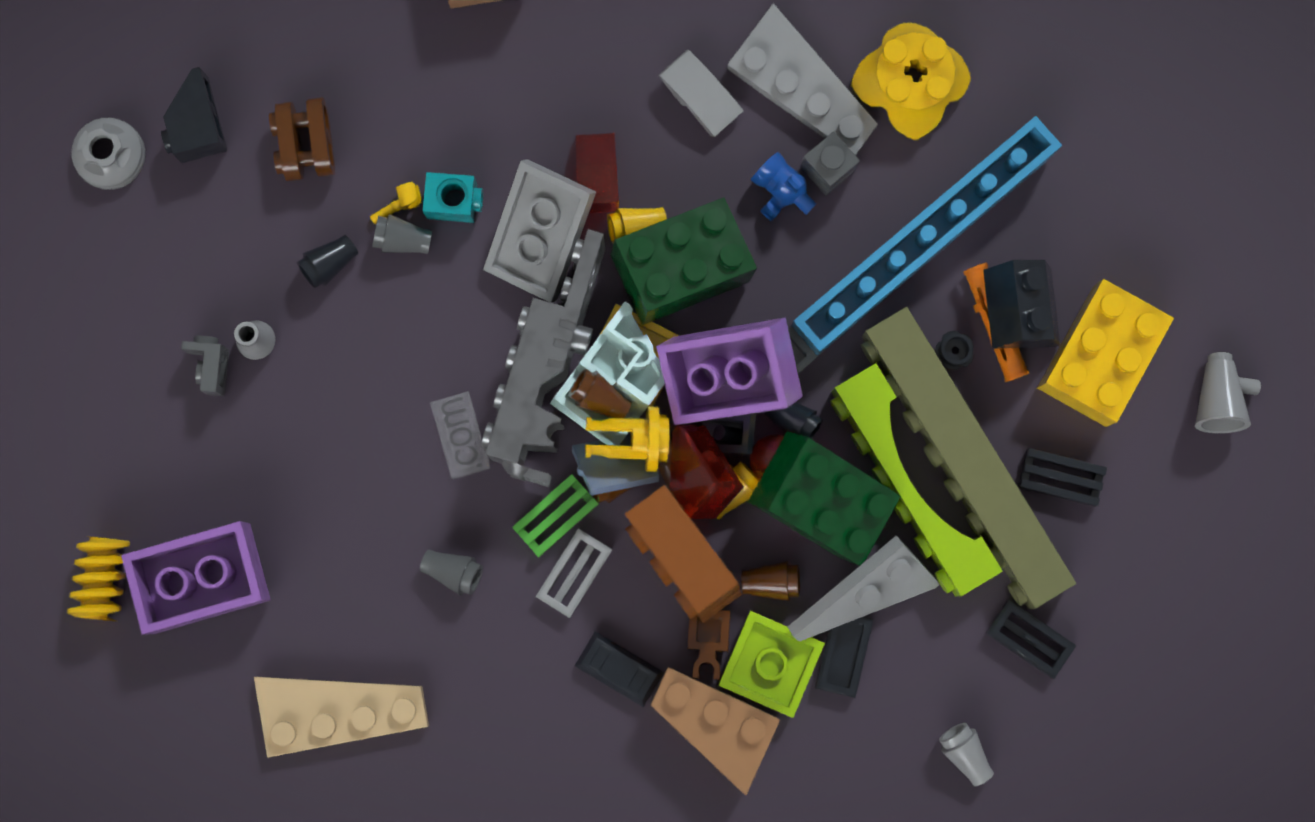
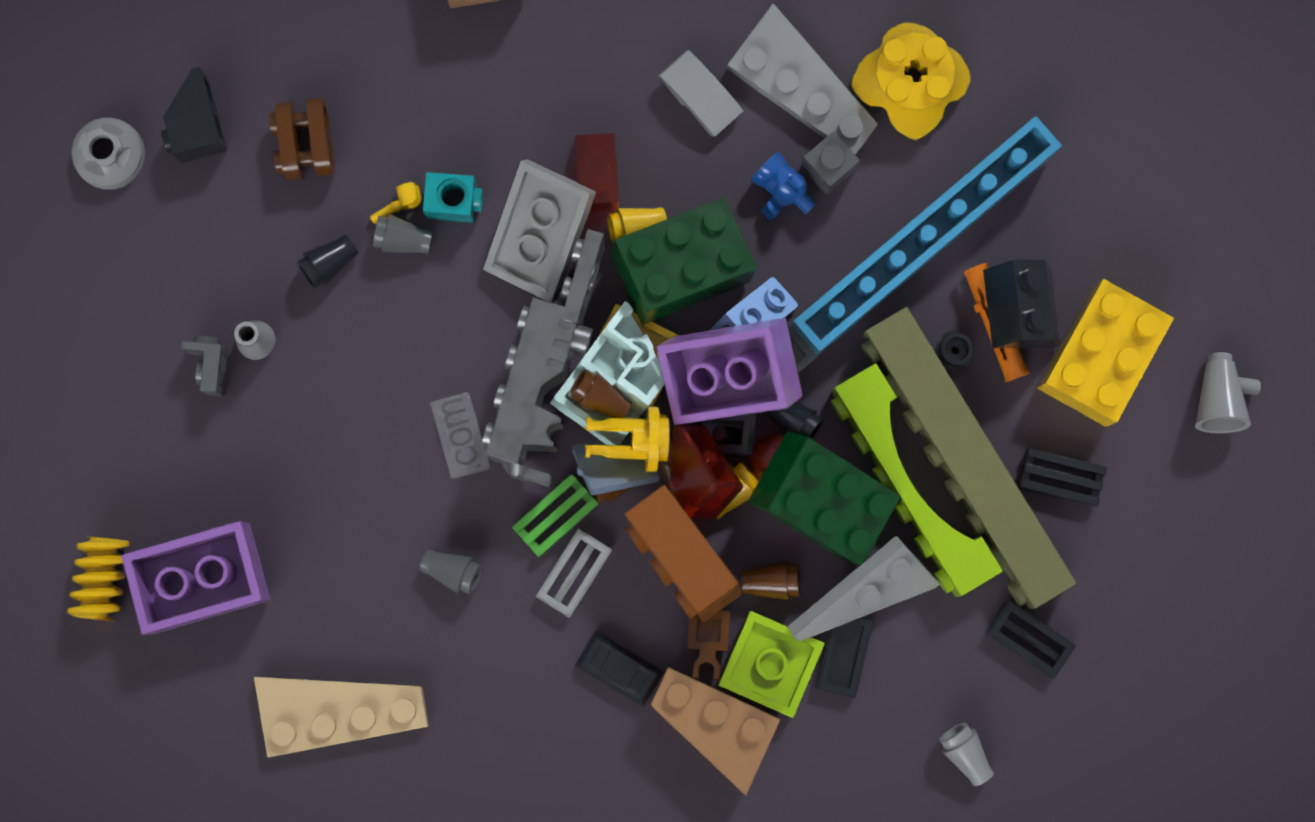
none -> light blue bracket [710,277,798,330]

